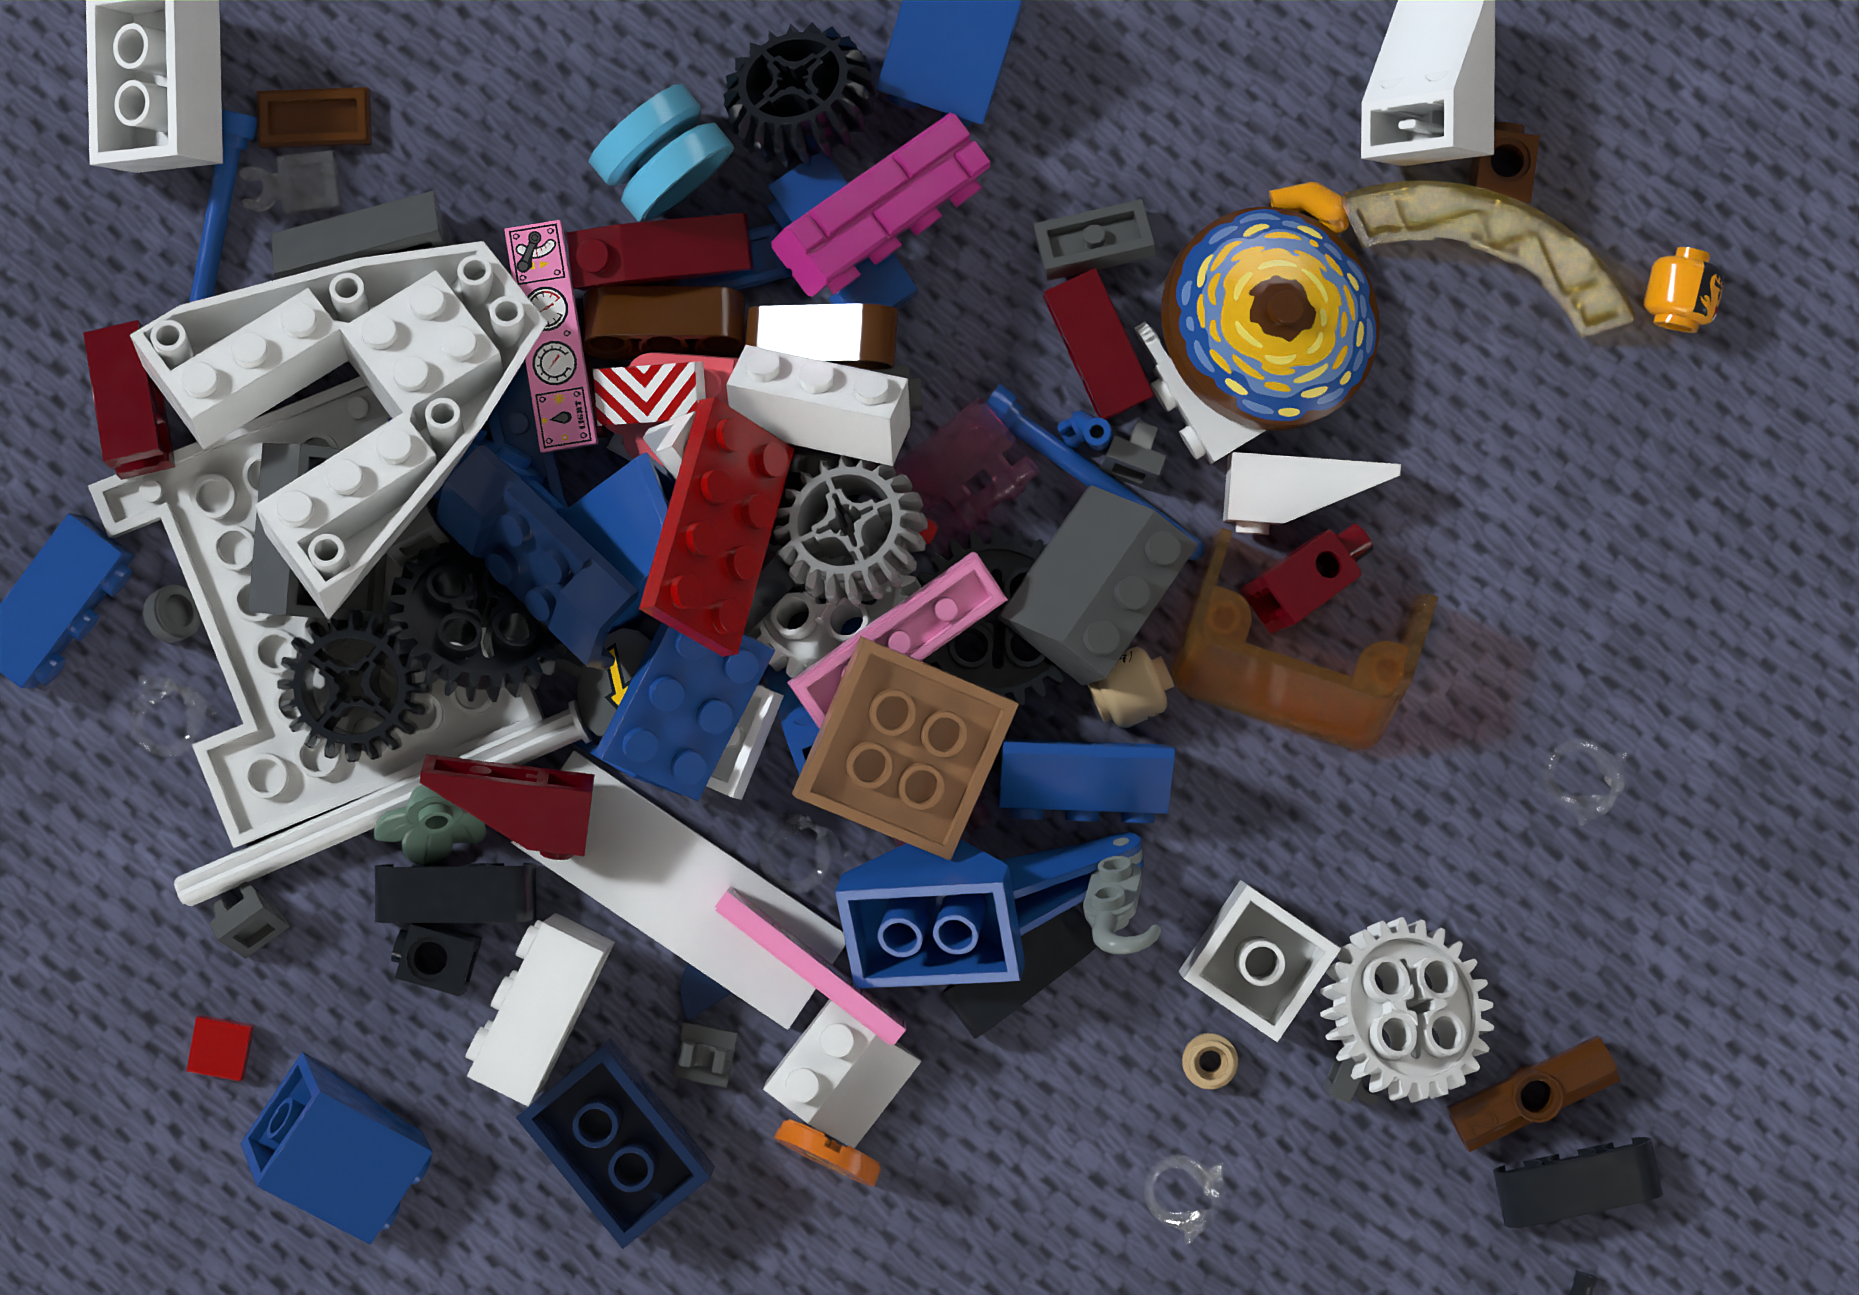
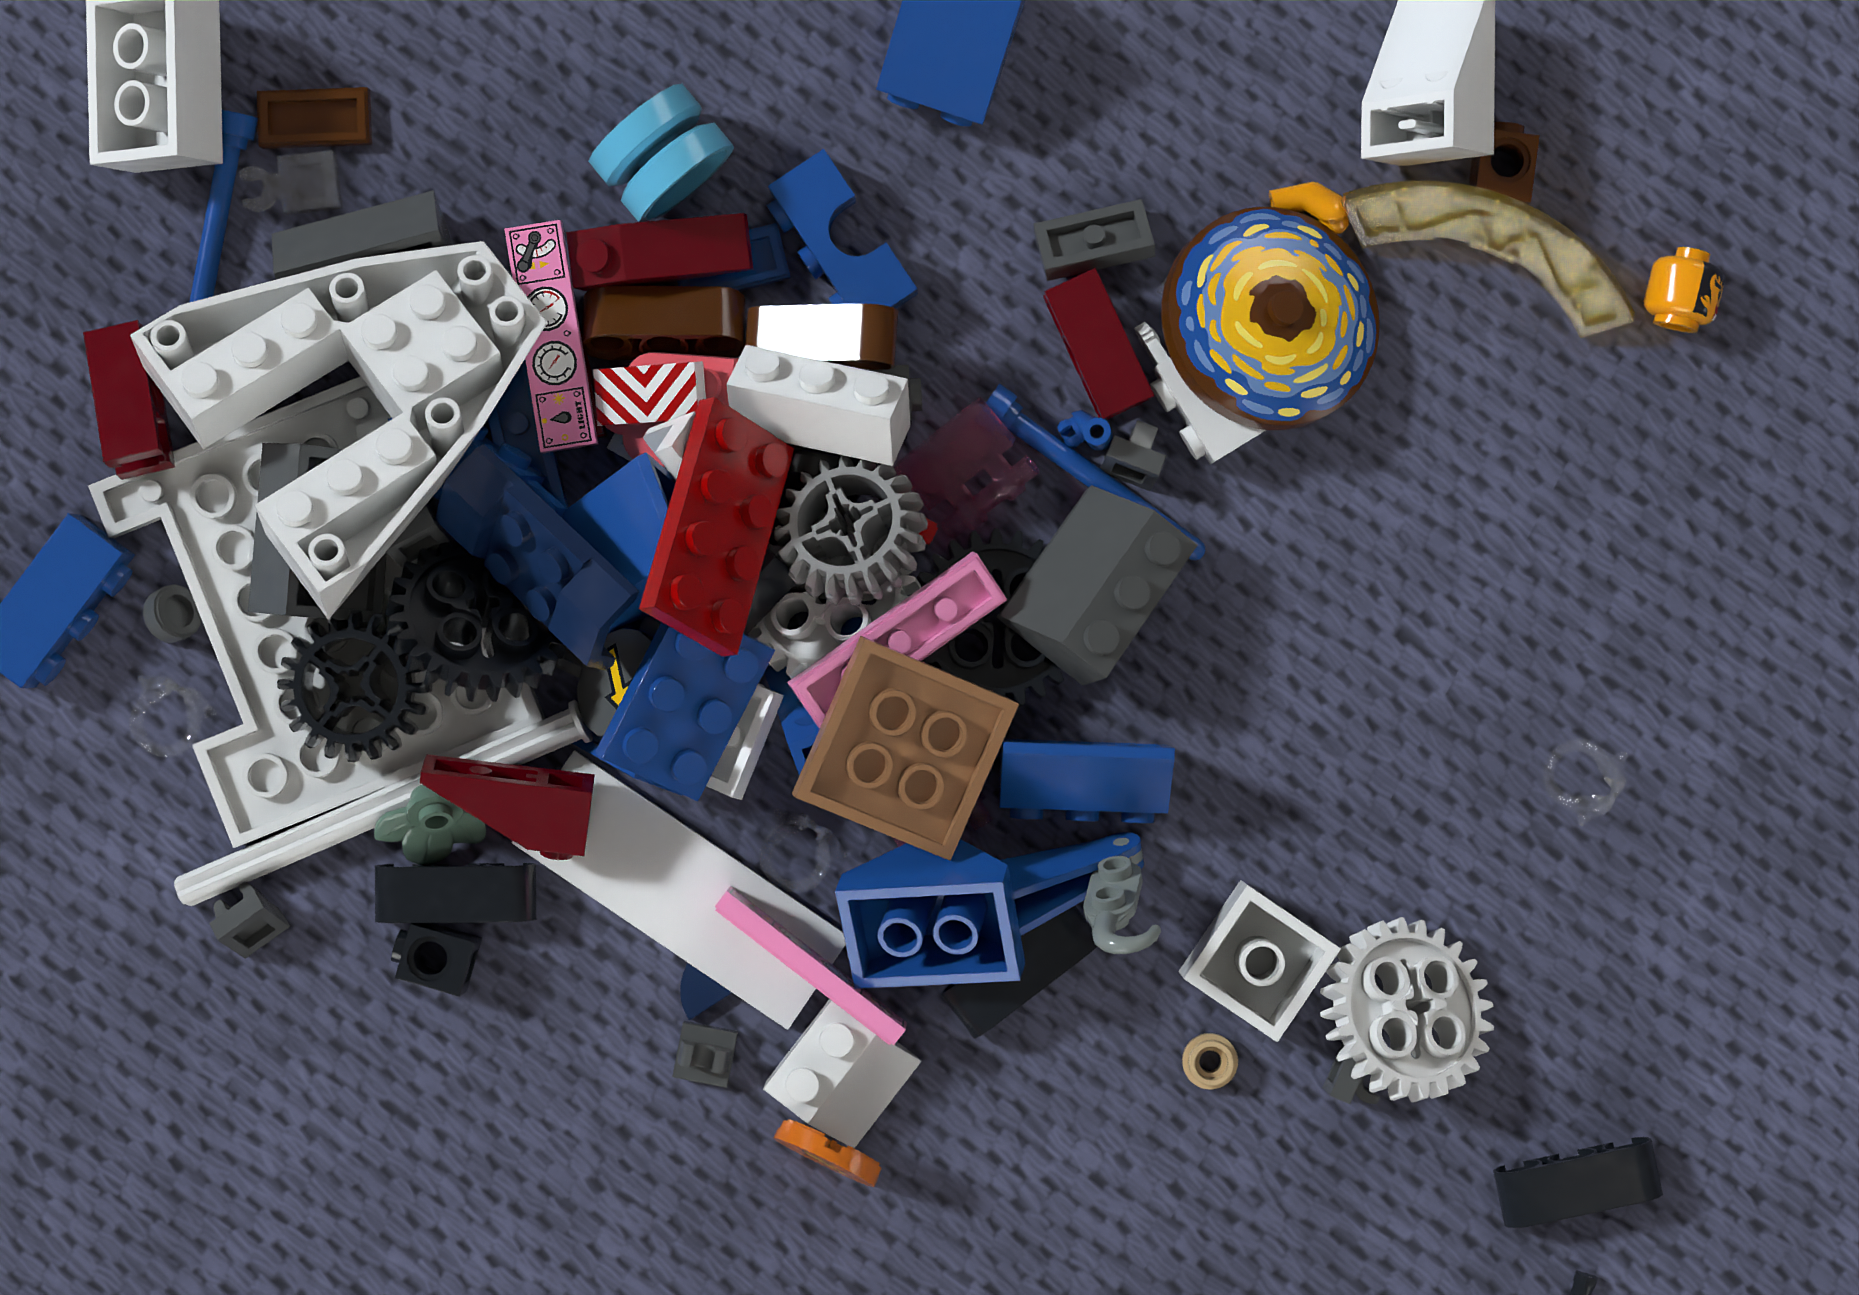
red tile [186,1015,254,1081] -> none
blue slope [241,1052,433,1245] -> none
white brick [465,913,615,1107] -> none
dark blue brick [516,1038,715,1249] -> none
black gear [723,22,876,168] -> none
dark pink brick [771,112,991,297] -> none
tan head [1087,647,1174,728] -> none
clear piece [1144,1154,1226,1244] -> none
clear orange windscreen [1171,528,1439,750] -> none
white slope [1223,452,1401,535] -> none
dark red torso [1239,523,1374,634] -> none
reddish brown piece [1446,1035,1621,1152] -> none

